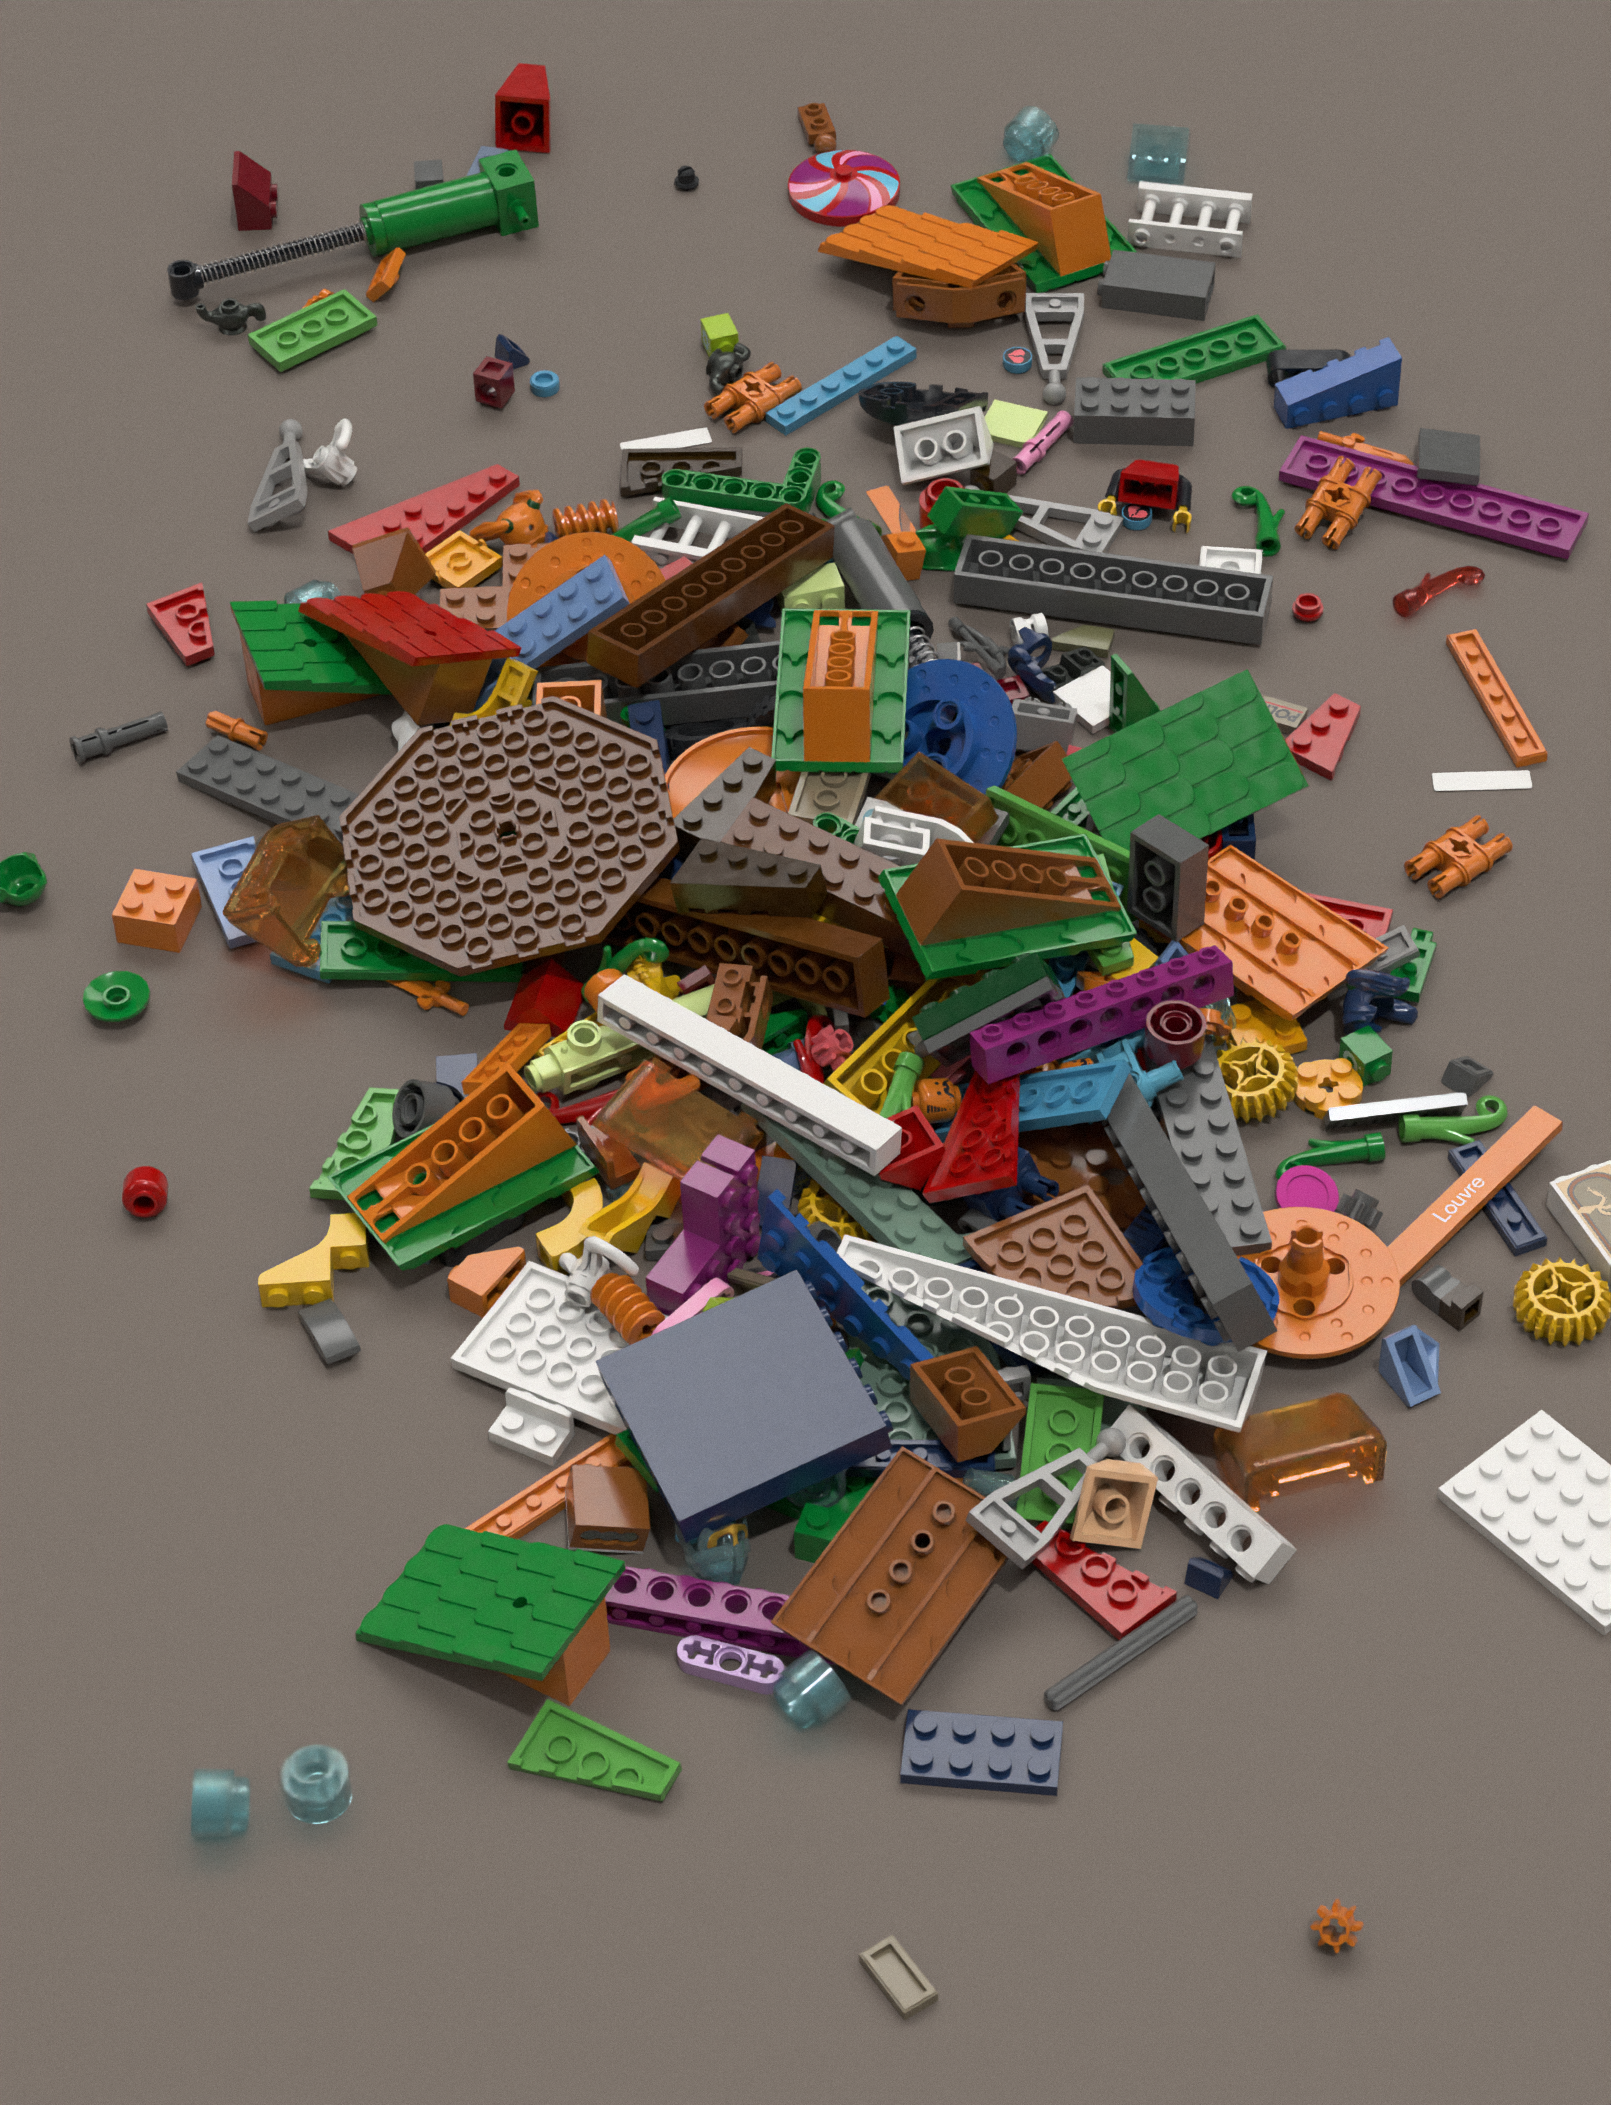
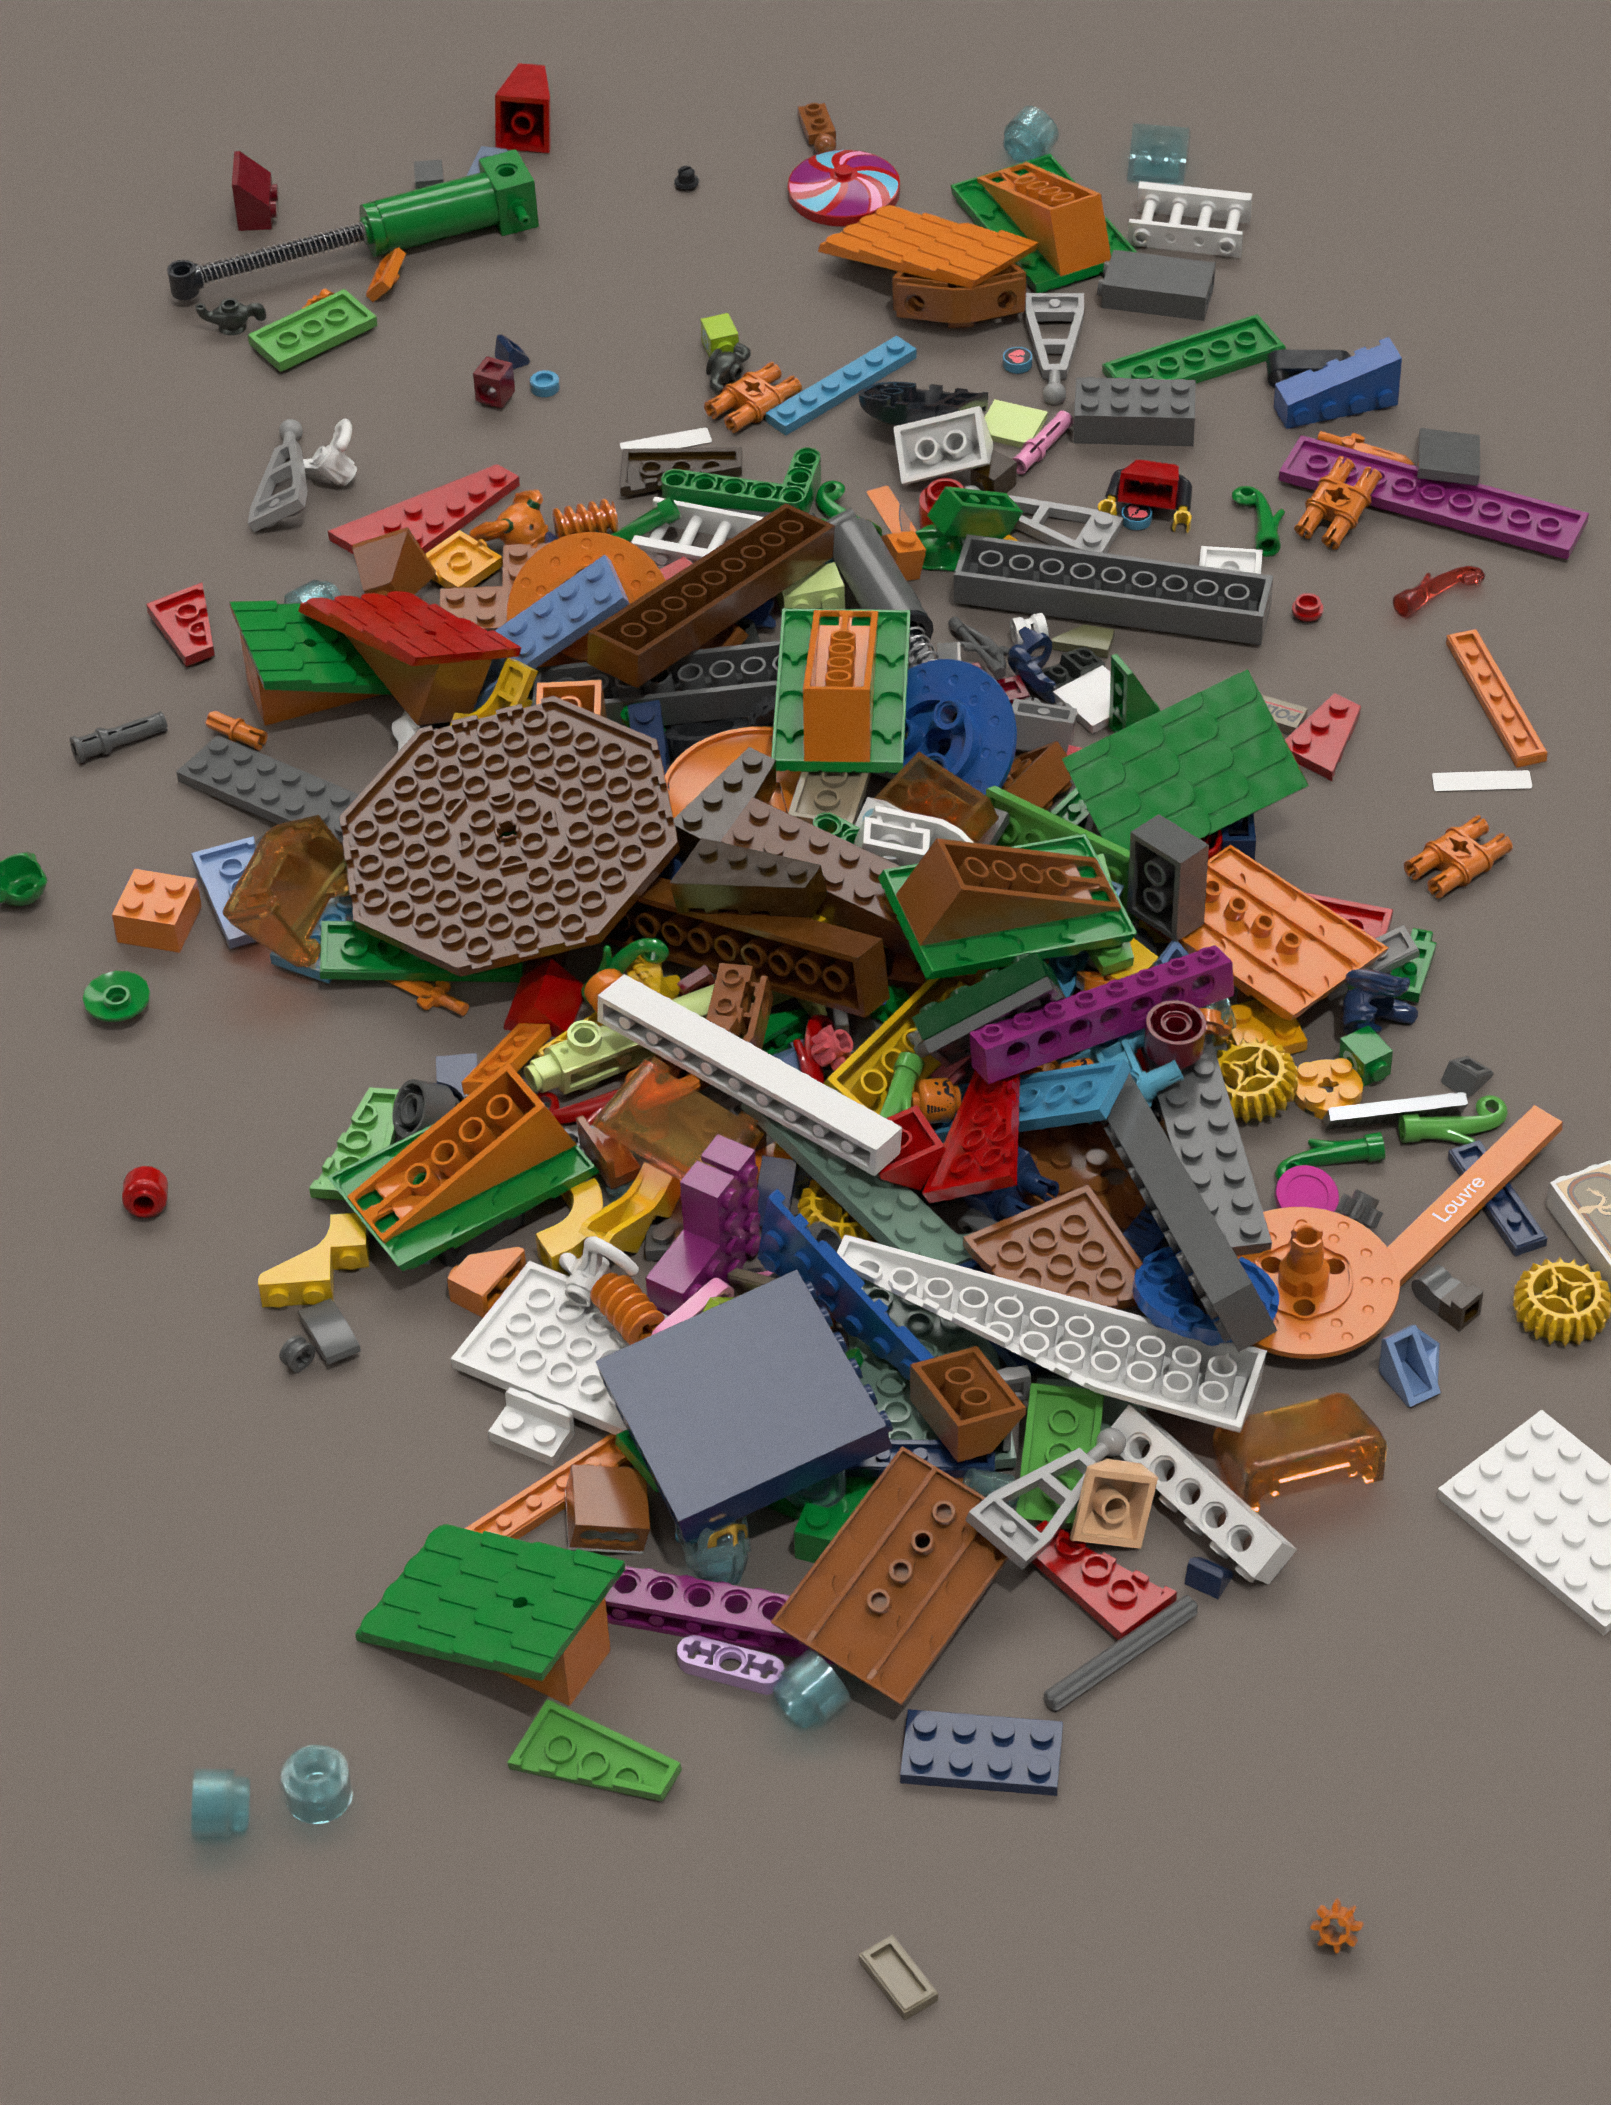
none -> dark grey bush [279,1335,316,1372]

